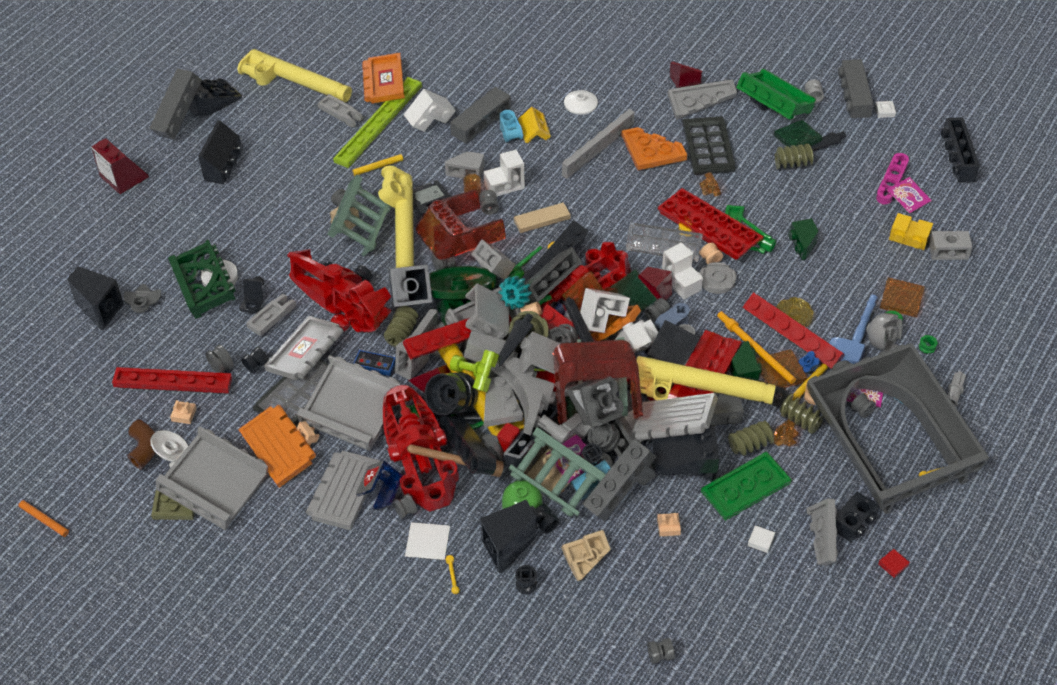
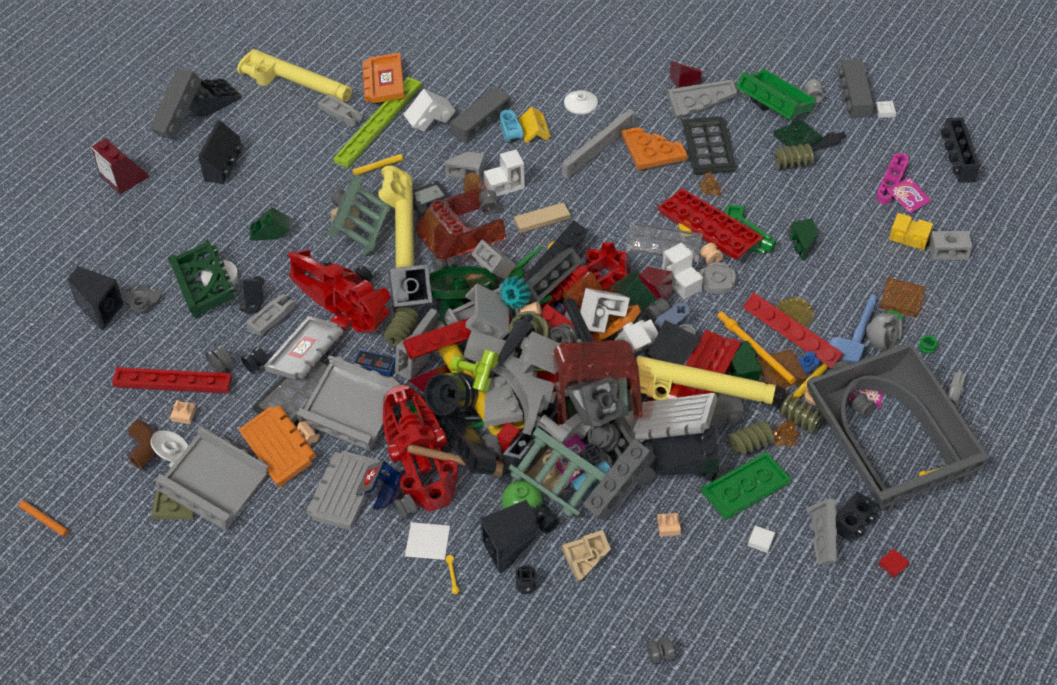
none -> dark green slope [249,207,289,241]

